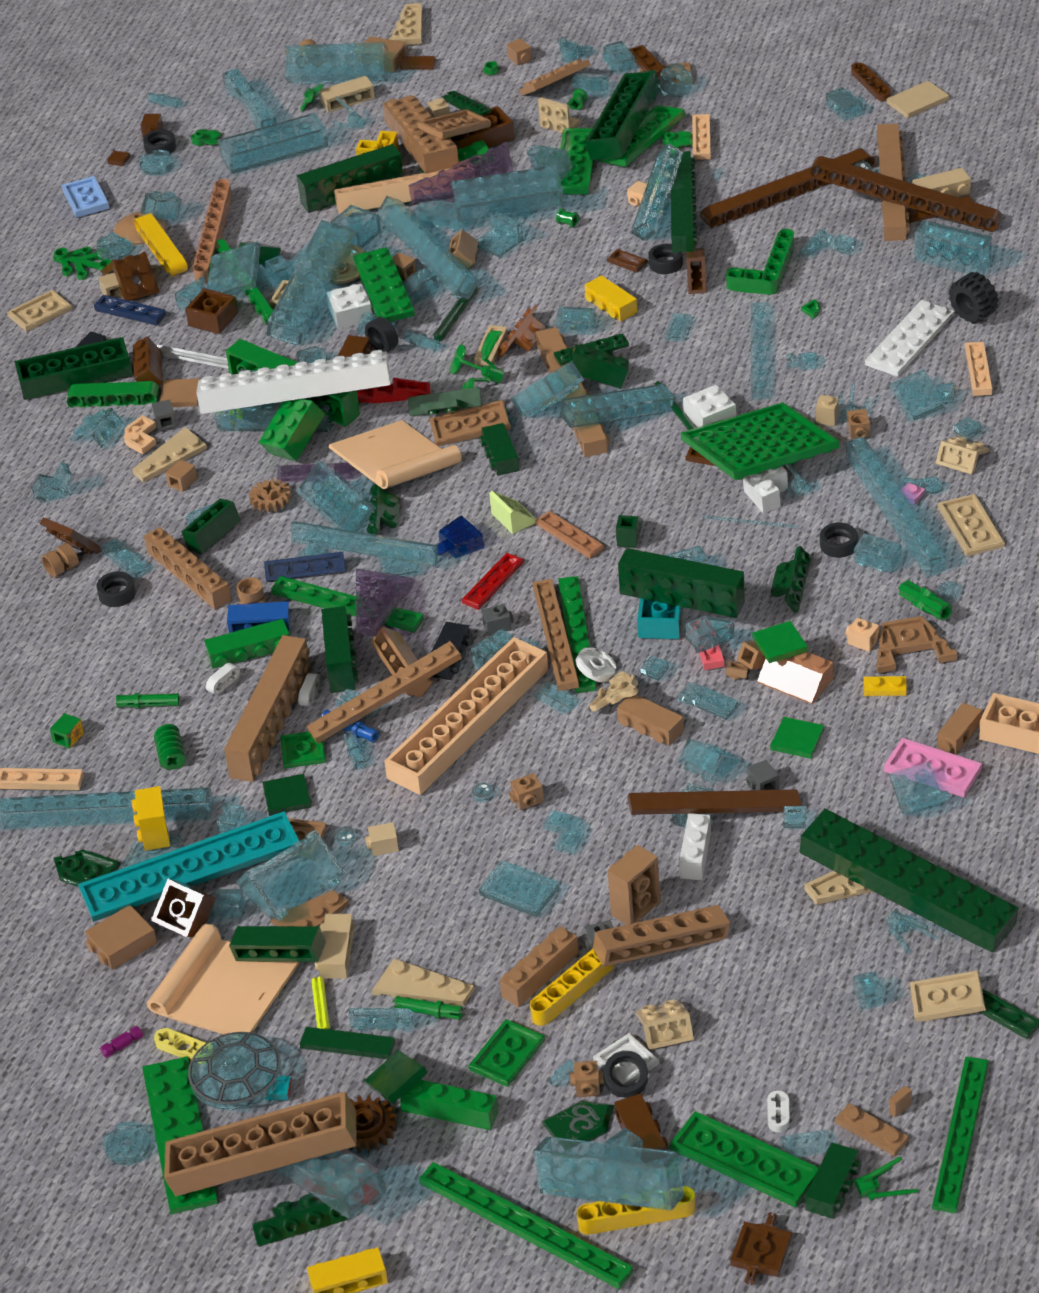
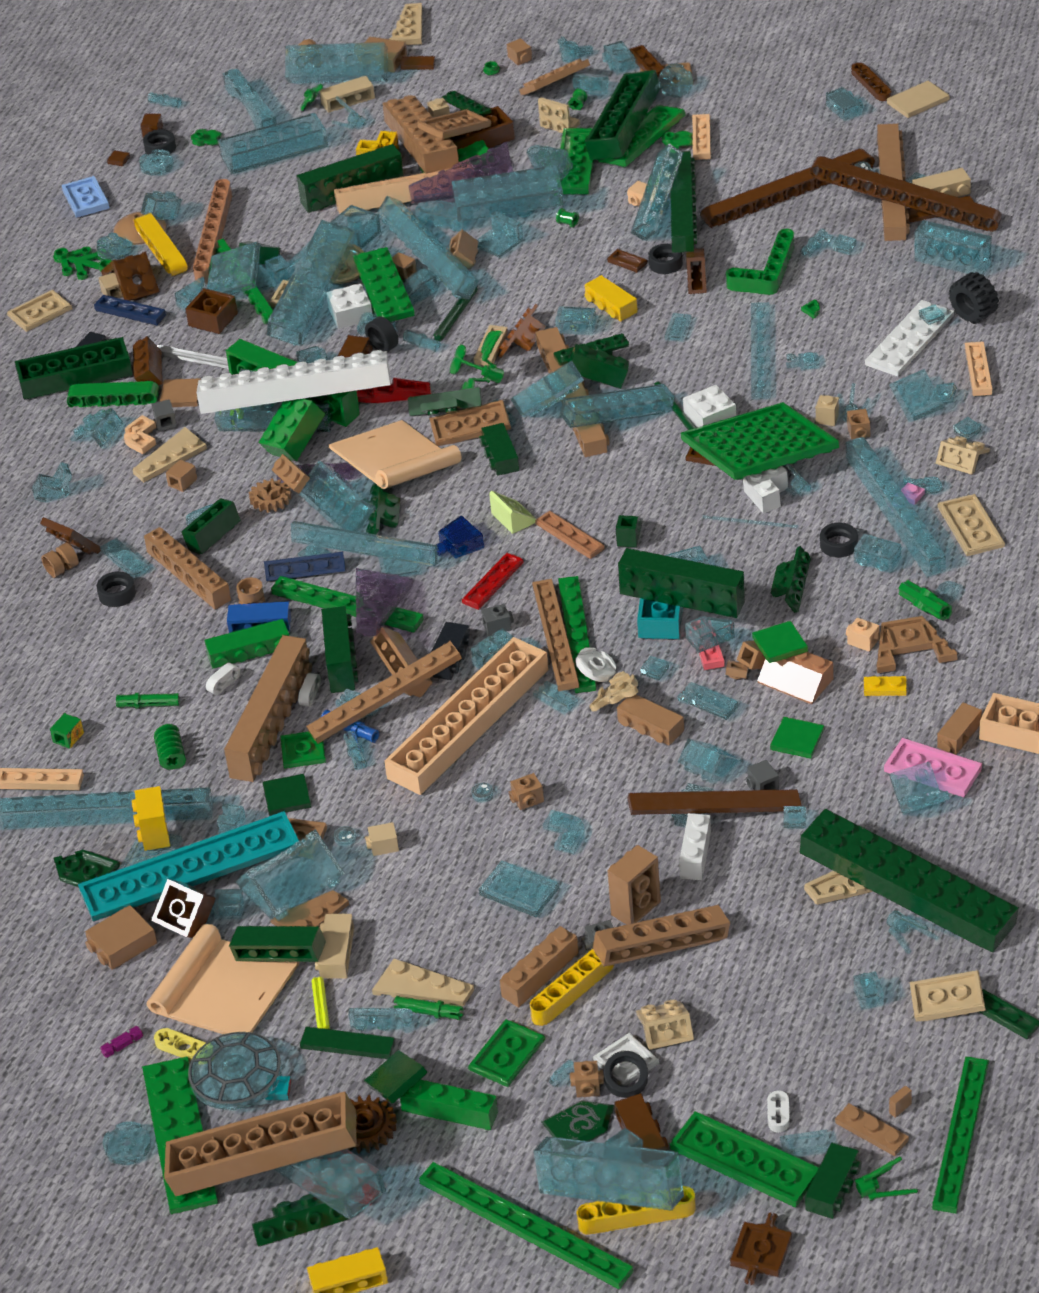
none -> medium nougat plate [272,454,310,494]
none -> clear light blue tile [919,305,945,325]

